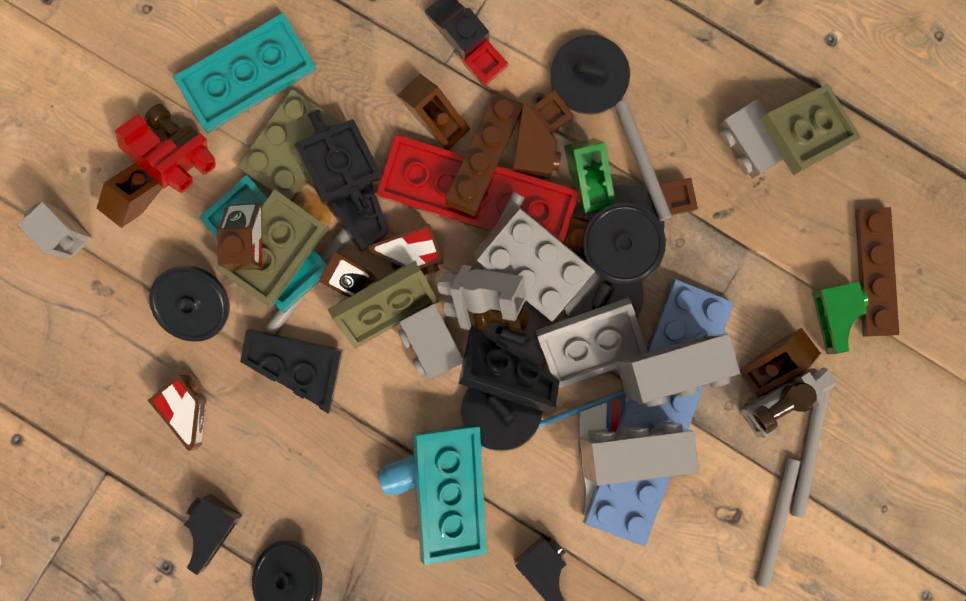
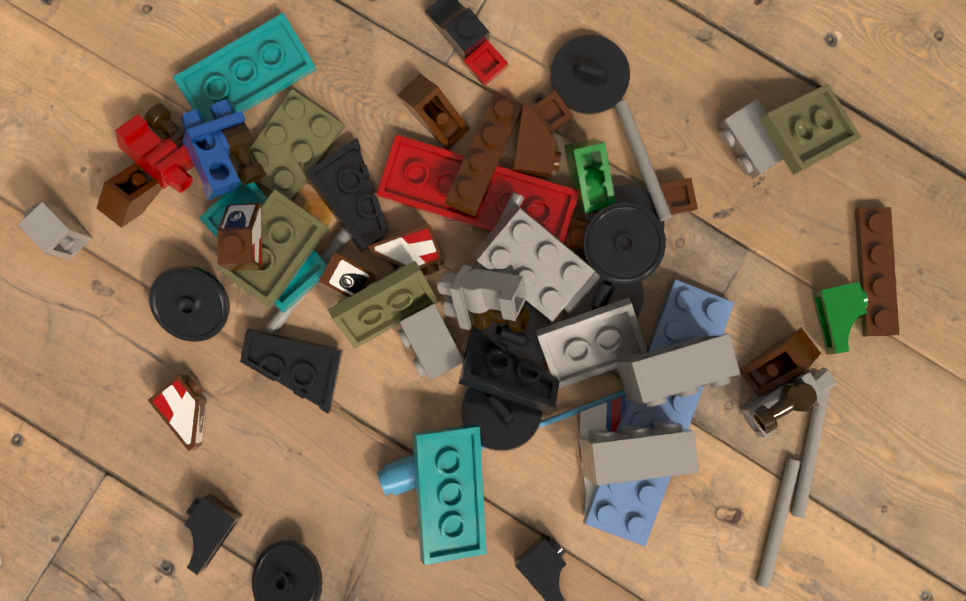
black plate [294,109,383,213] -> none
none -> blue hips [181,99,266,201]

